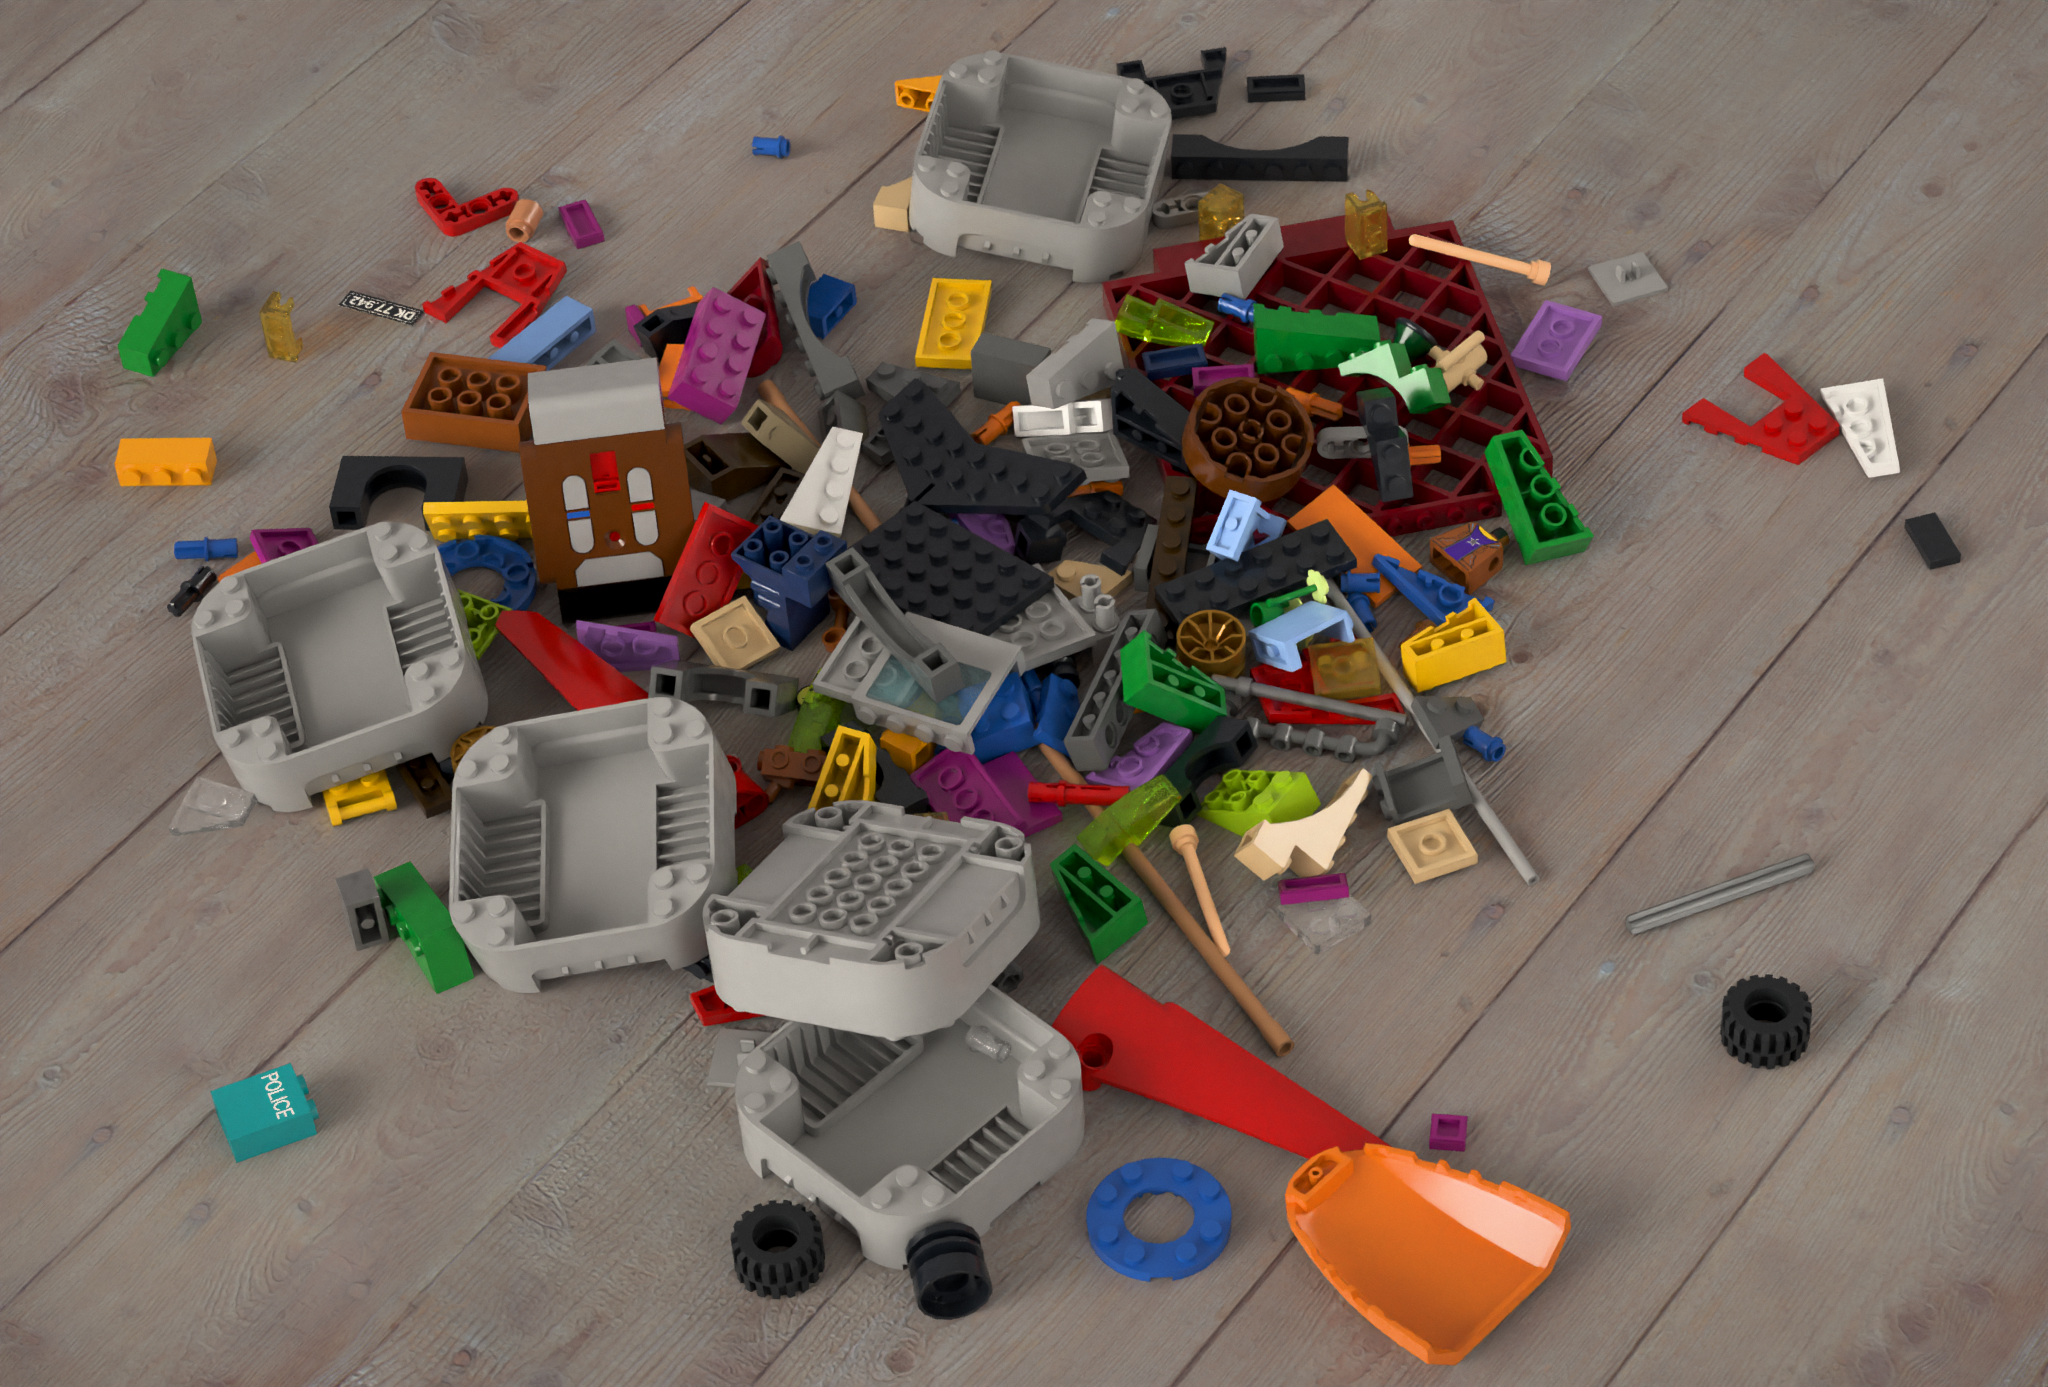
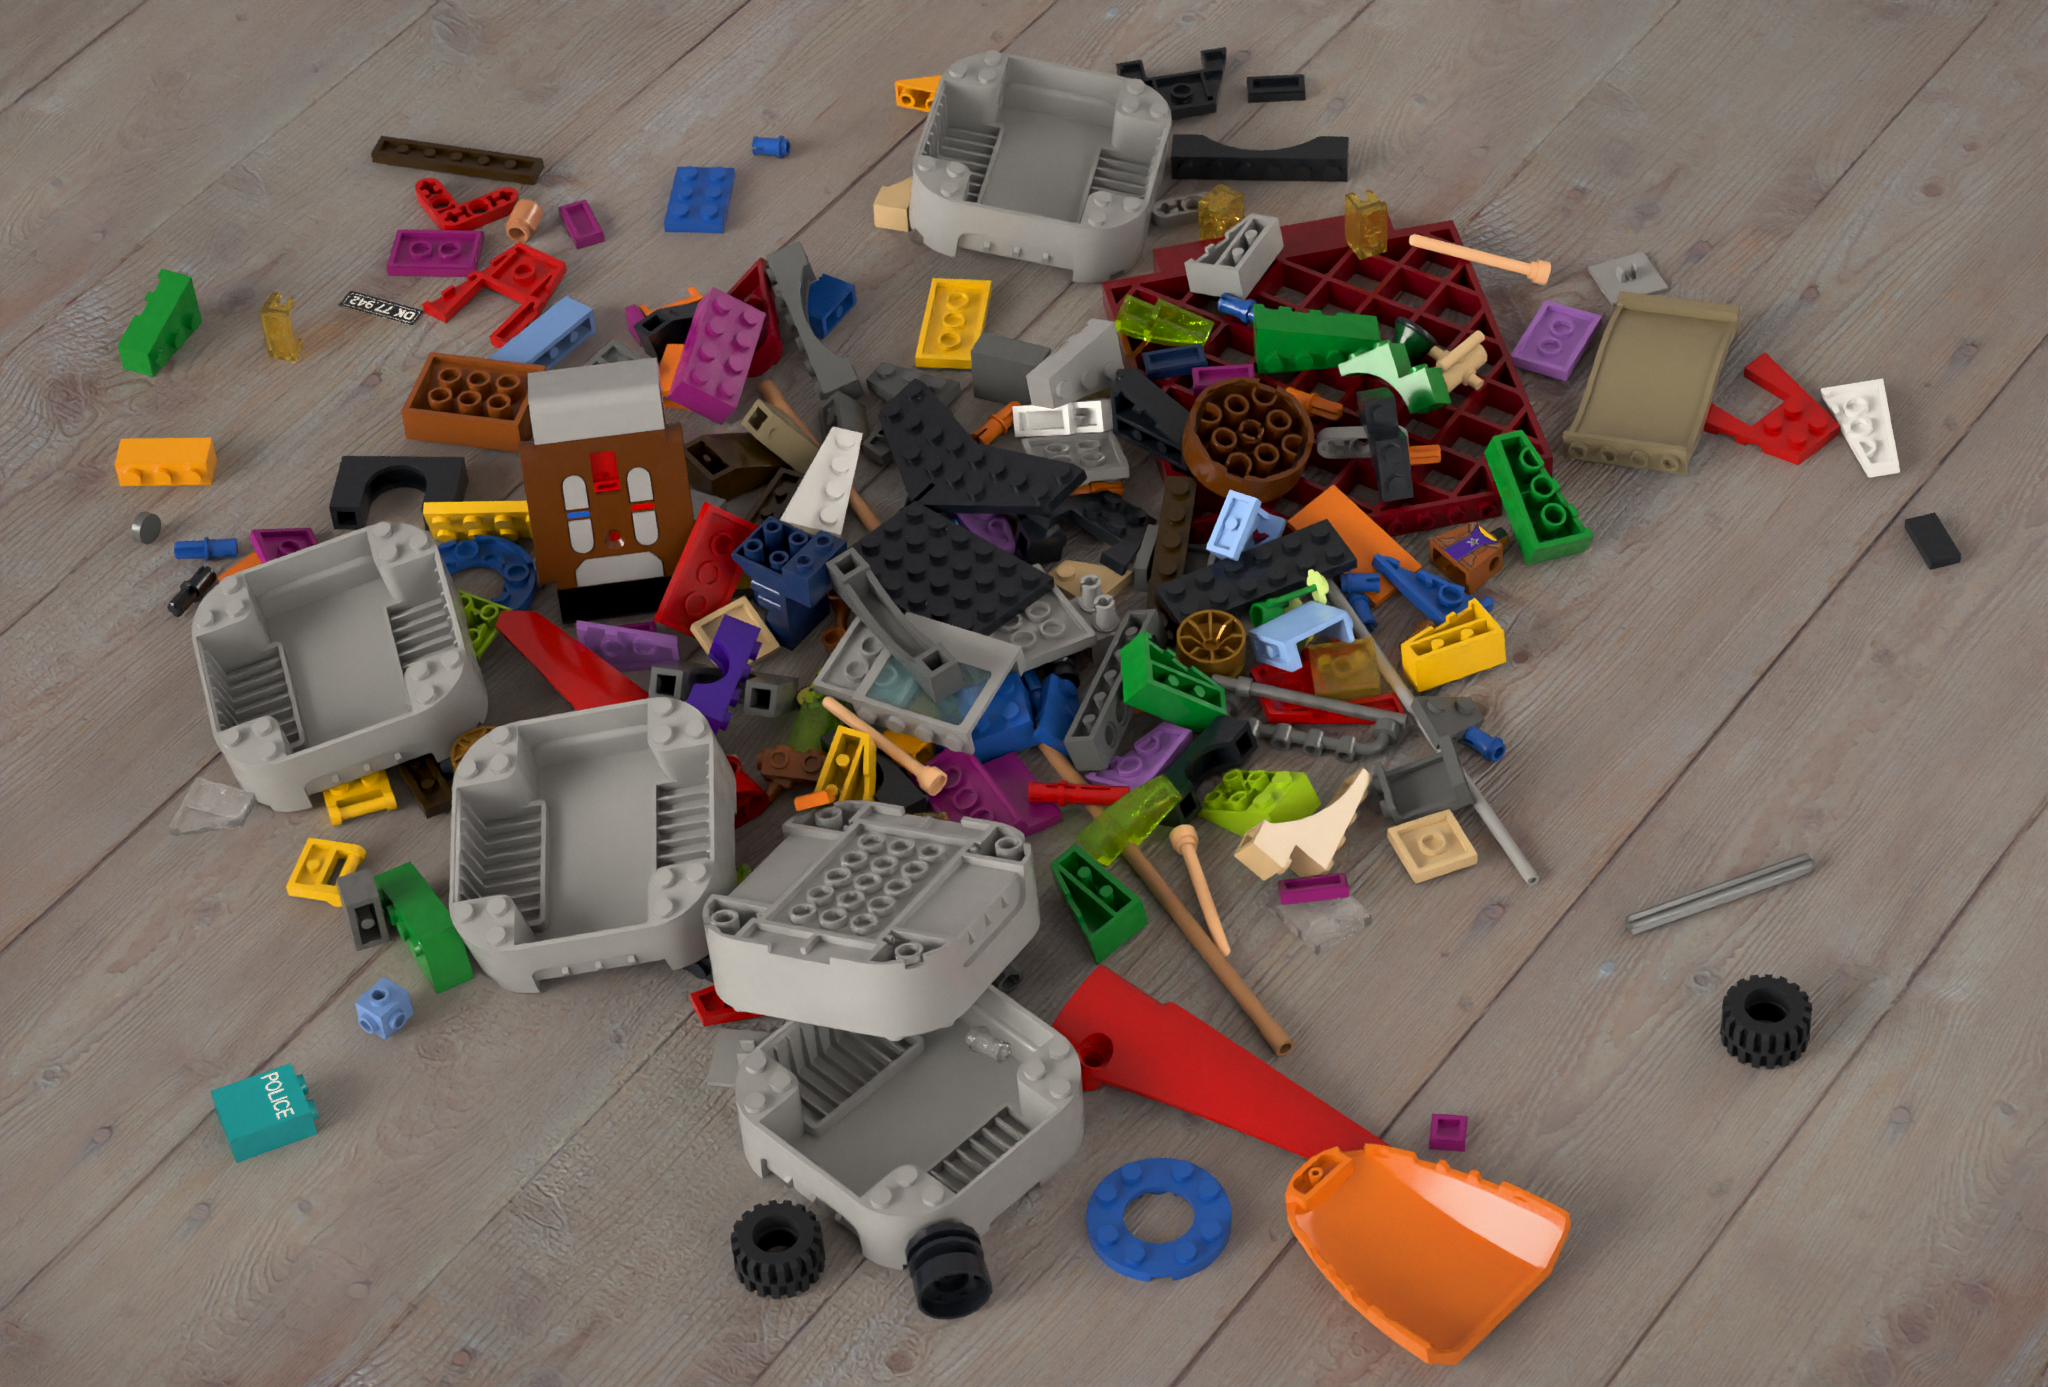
none -> dark grey tile [131,511,161,544]
none -> yellow plate [286,838,367,907]
none -> medium blue brick [355,977,414,1040]
none -> dark brown plate [371,136,544,186]
none -> magenta tile [387,229,485,277]
none -> blue plate [664,166,735,233]
none -> dark purple arch [687,614,762,736]
none -> orange tile [794,788,836,812]
none -> light nougat piece [822,696,947,796]
none -> dark tan panel [1563,291,1741,475]

